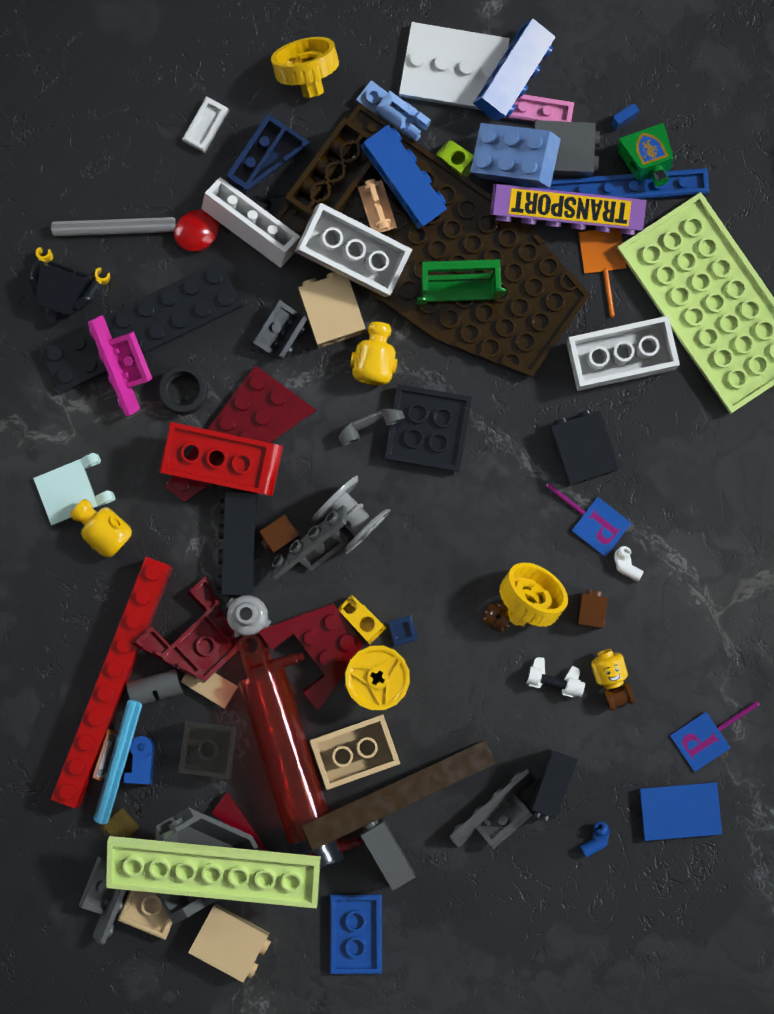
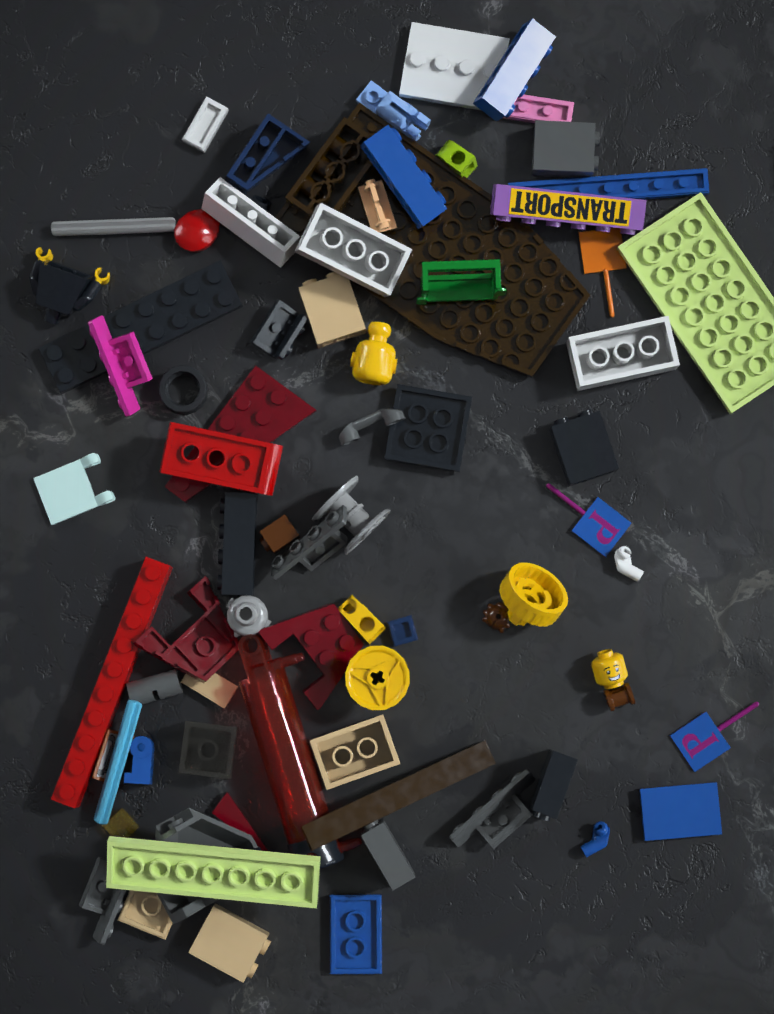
yellow piece [70,499,132,558] -> none
yellow piece [271,37,339,98] -> none
medium blue brick [470,123,561,188] -> none
white piece [526,657,585,700] -> none
reddish brown brick [576,590,608,629] -> none
blue tile [611,103,639,131] -> none
green torso [617,123,673,187] -> none

